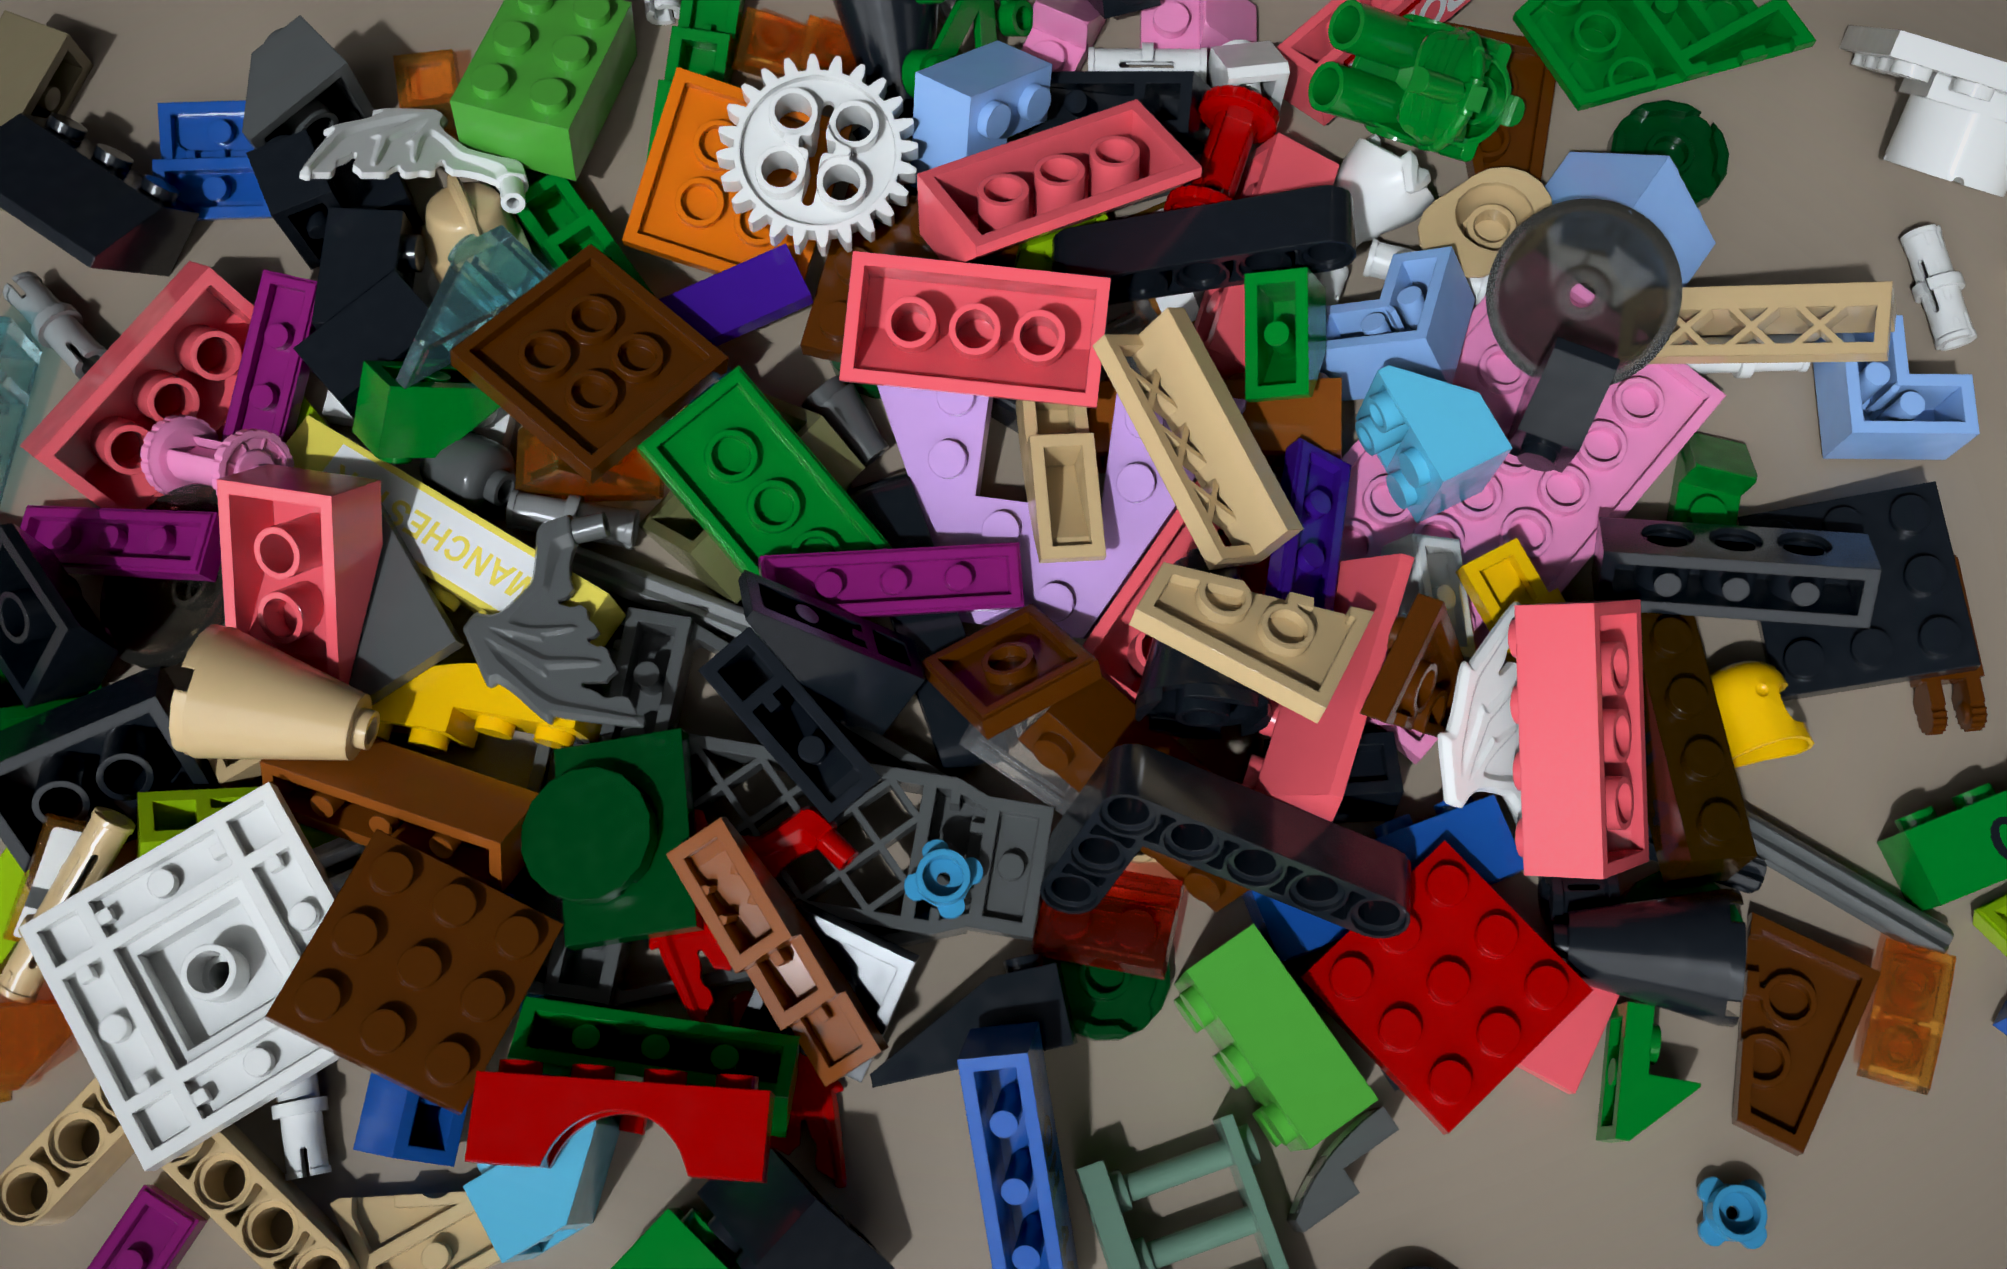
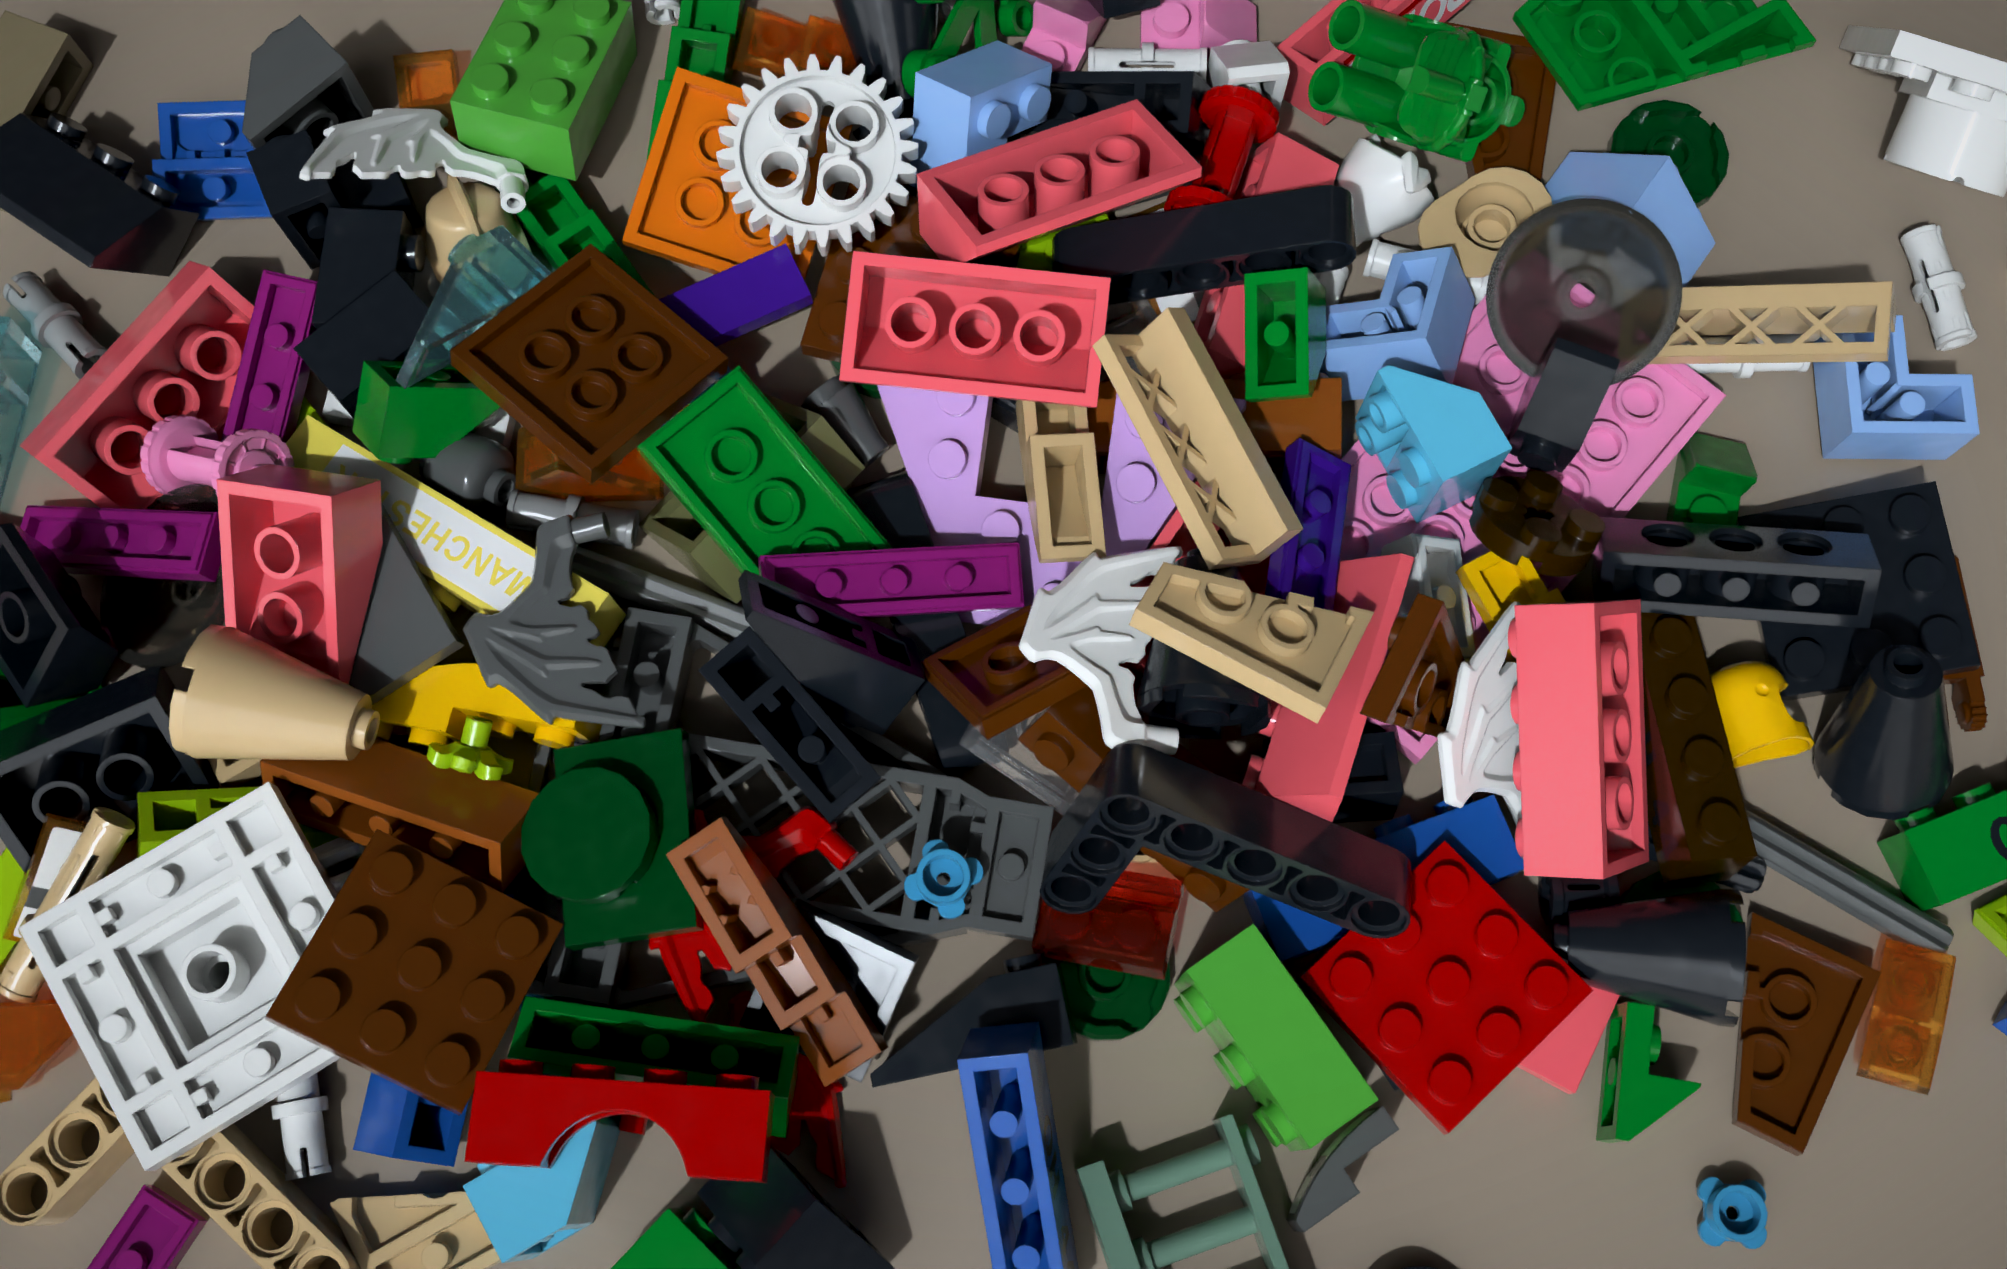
none -> lime plant [427,715,514,781]
none -> white animal [1018,546,1183,755]
none -> dark brown plate [1469,470,1606,577]
none -> black cone [1814,645,1954,820]

